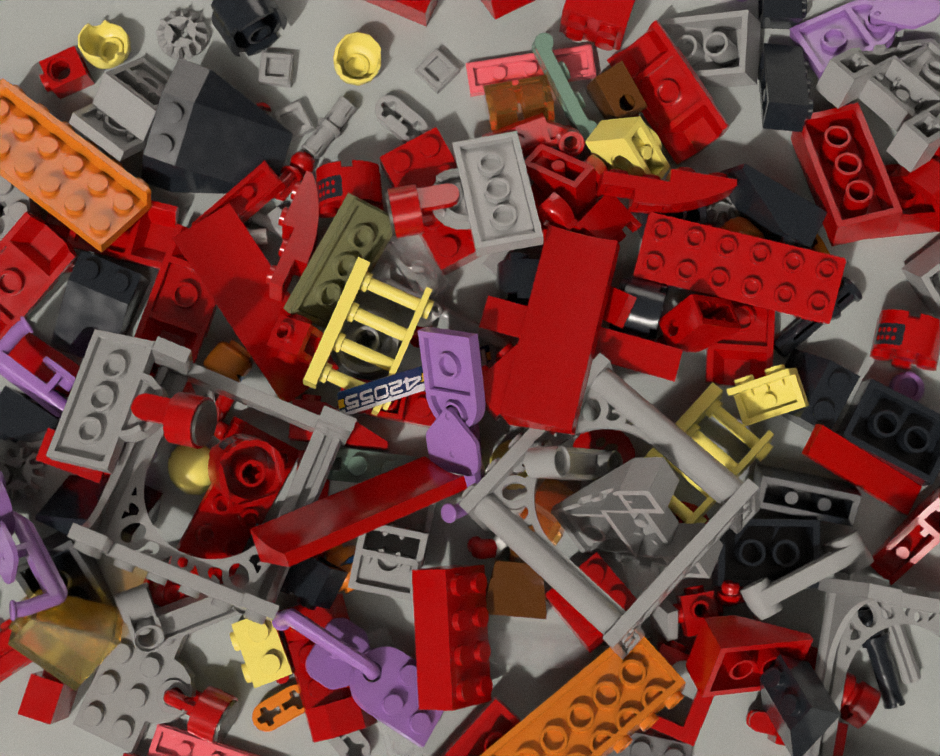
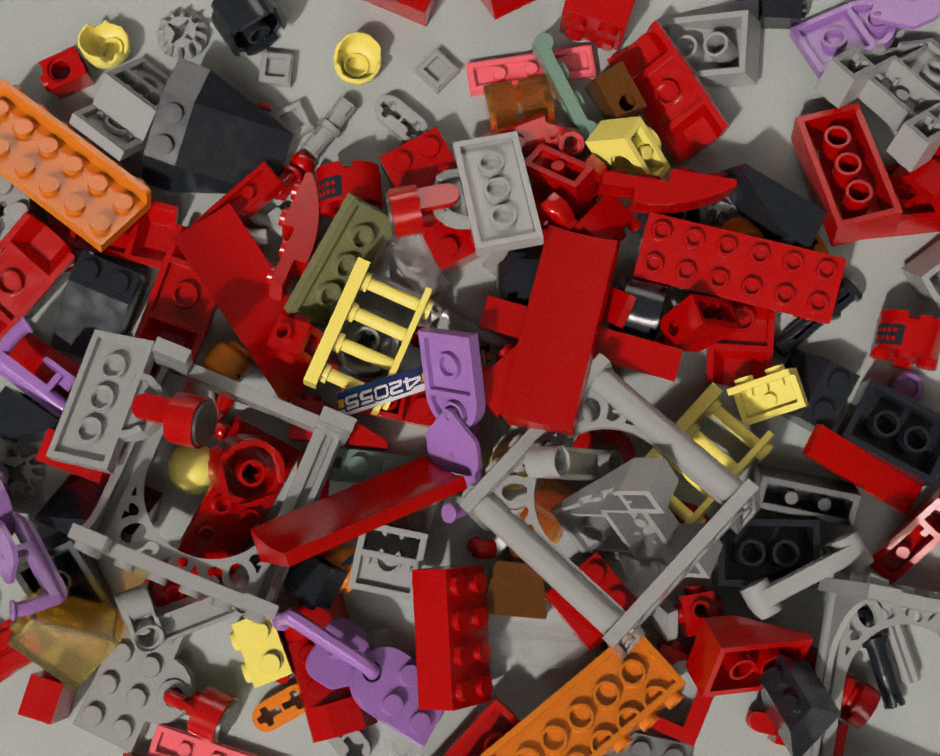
red arm [716,580,745,607] -> none
black brick [758,43,813,132] -> none

